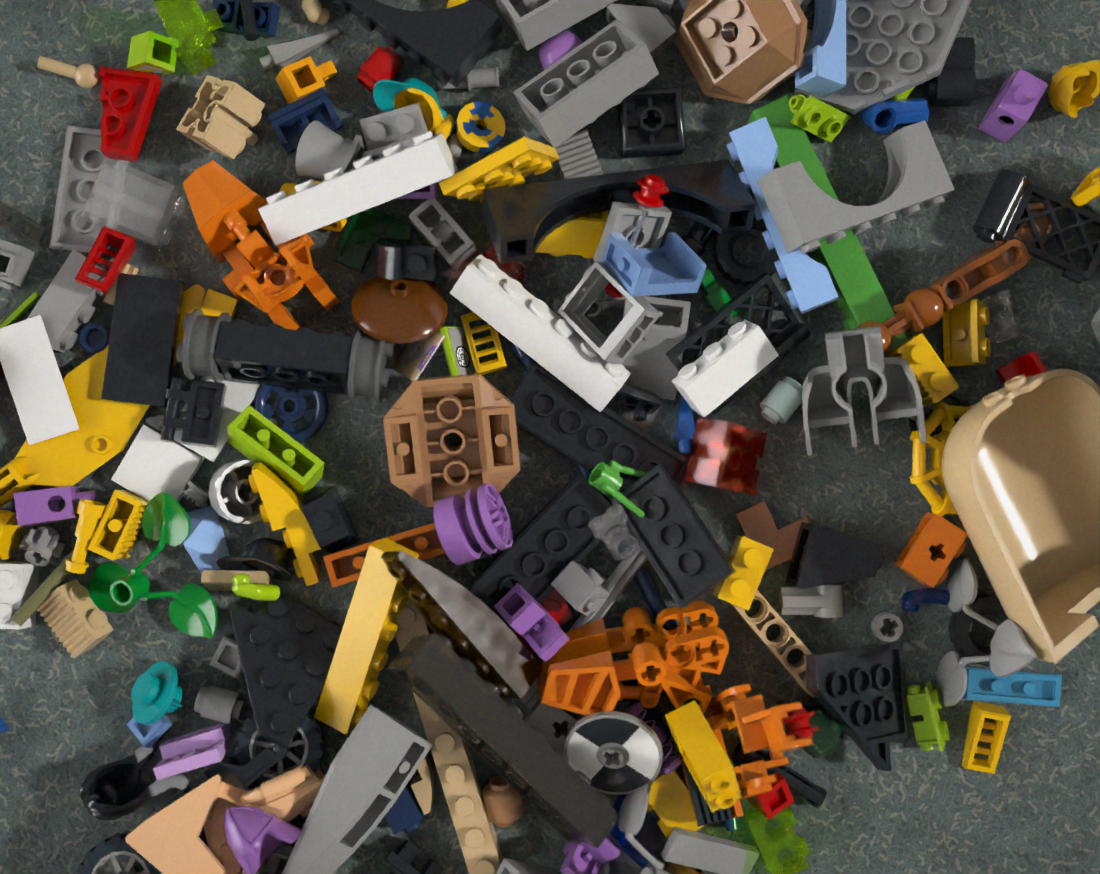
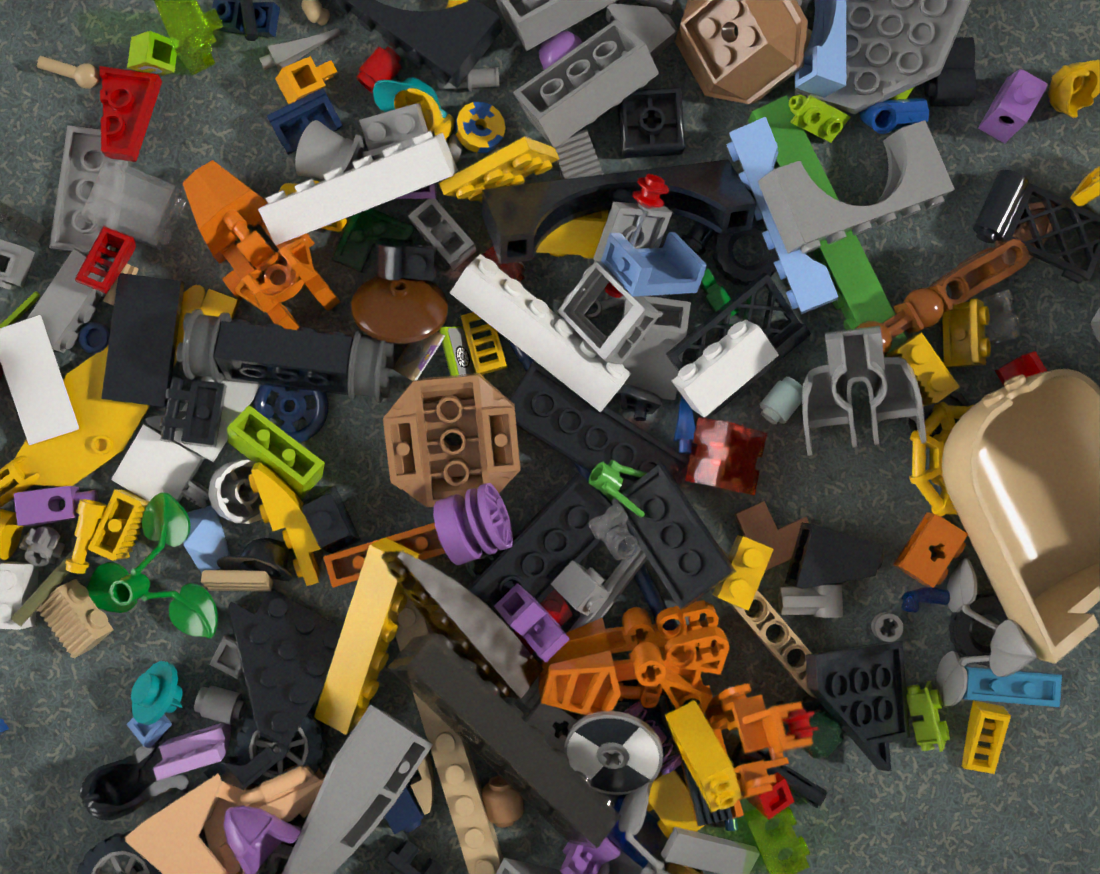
tan brick [176,75,265,159] -> none
lime arm [231,573,280,601] -> none

